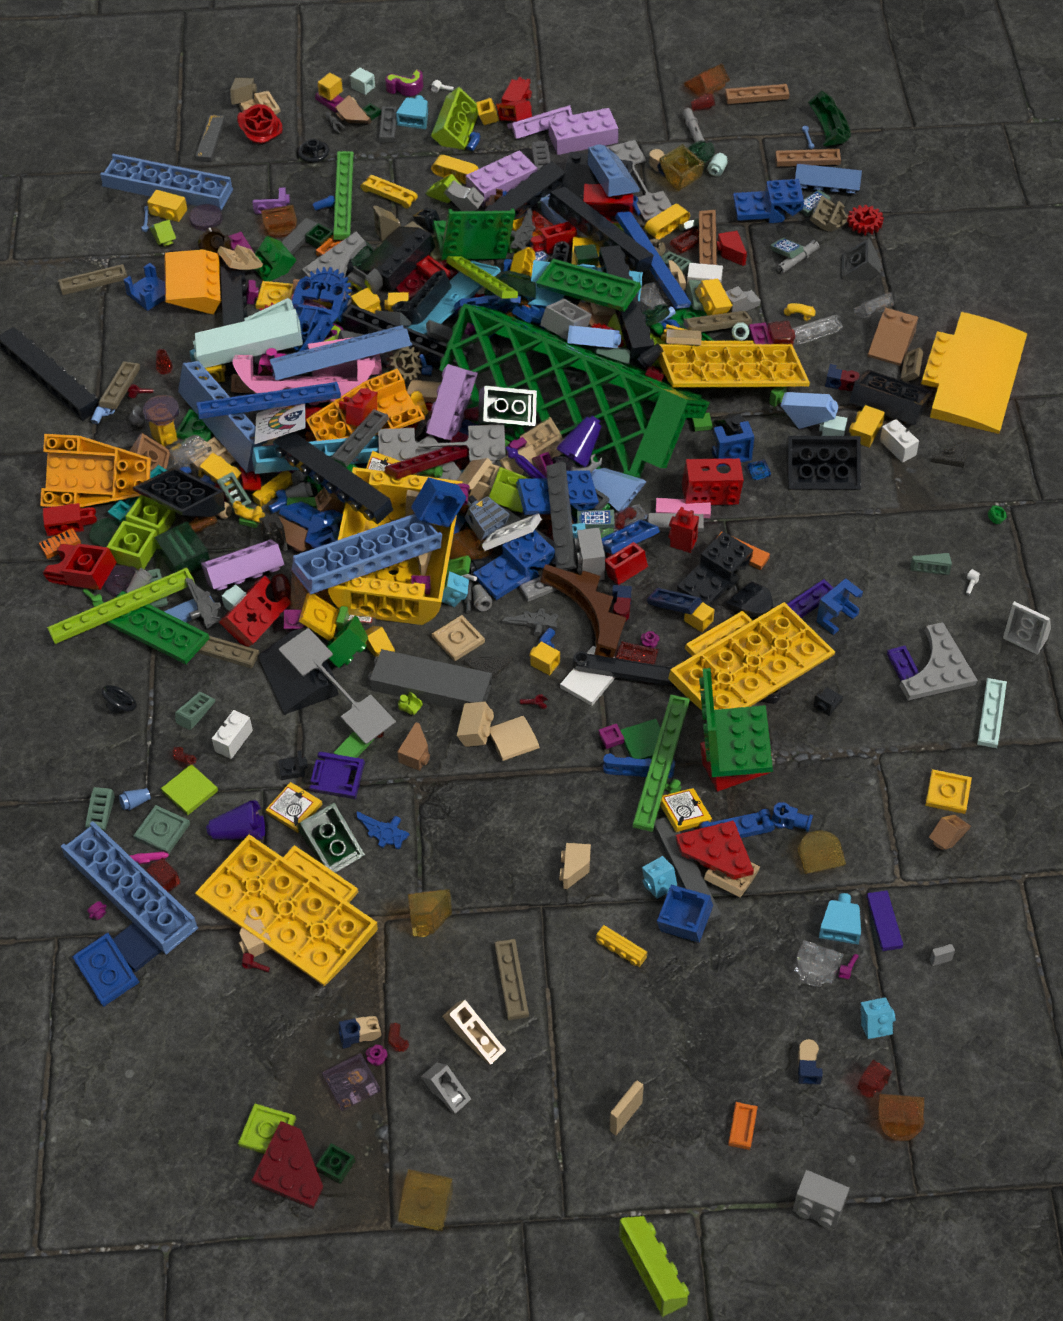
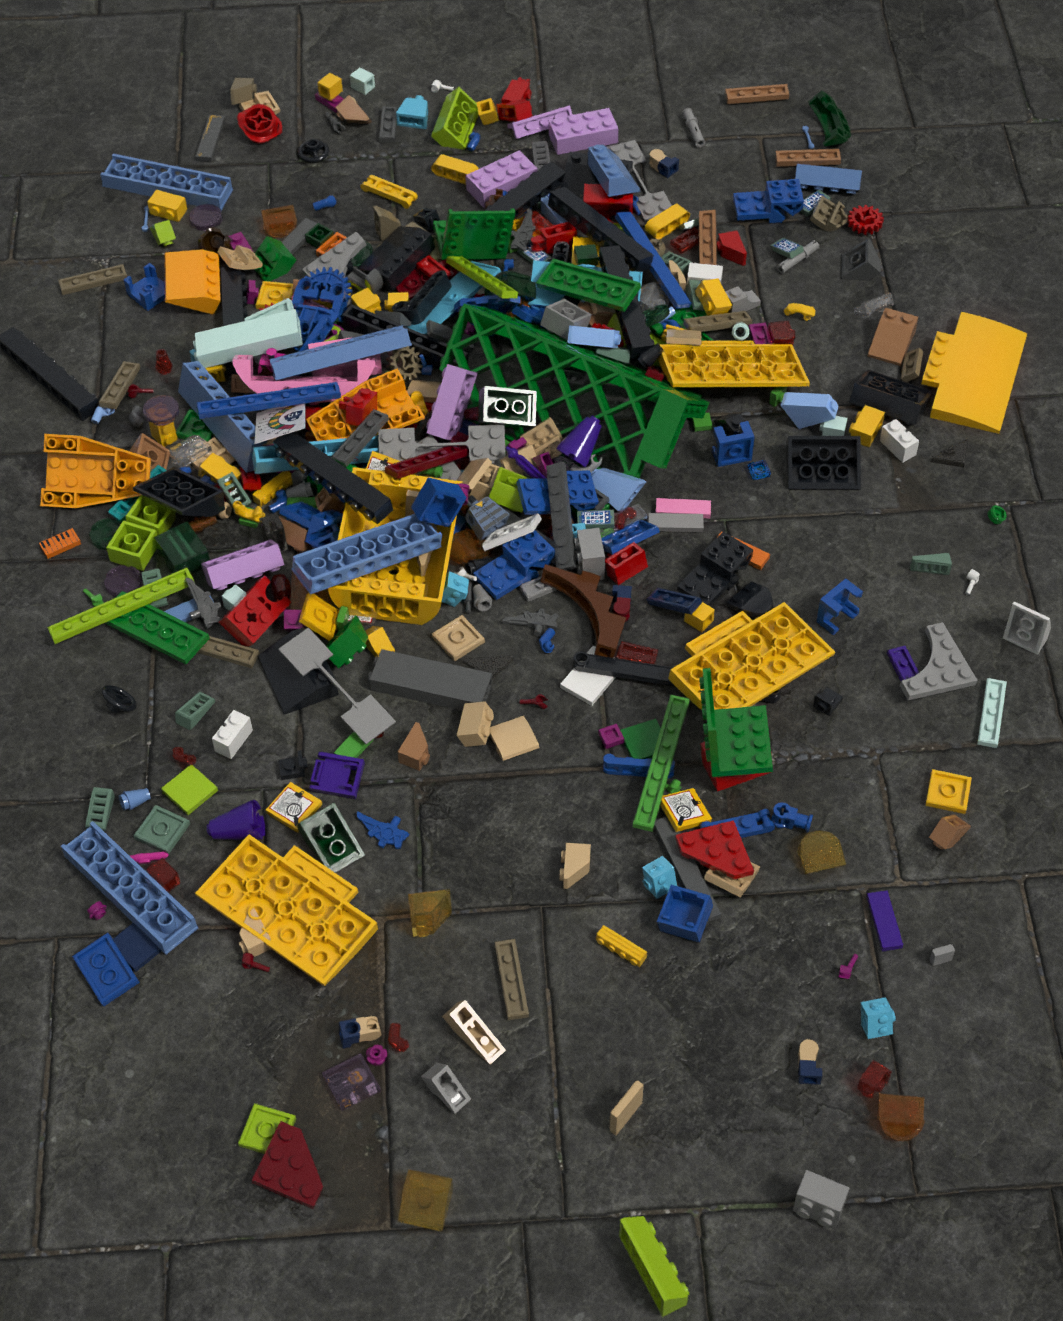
red brick [43,503,97,536] -> none
red brick [43,543,117,590] -> none
light grey cone [126,568,152,592] -> none
medium lavender bracket [253,188,290,214] -> none
dark green piece [316,1143,355,1184] -> none
bright green tile [334,151,354,240] -> none
dark green tile [362,103,381,121] -> none
magenta animal [385,69,423,96] -> none
lime arm [398,692,423,716] -> none
magenta plate [411,575,430,594] -> none
lime slope [425,174,461,203] -> none
light grey arch [444,180,485,211] -> none
bright green tile [447,555,471,576] -> none
yellow beam [508,247,536,290] -> none
yellow brick [529,642,560,676] -> none
magenta plate [641,631,659,649] -> none
clear yellow slope [659,144,705,191] -> none
red brick [668,507,699,553] -> none
red piece [682,458,744,505] -> none
clear orange slope [684,63,730,97] -> none
clear green tile [684,141,715,165] -> none
clear red cone [691,93,715,111] -> none
light aqua brick [707,153,728,176] -> none
orange tile [728,1102,758,1150] -> none
dark purple tile [787,579,833,618] -> none
clear tile [789,315,843,345] -> none
clear slope [794,940,844,987] -> none
medium azure torso [819,893,861,944] -> none
leg [825,364,860,391] -> none

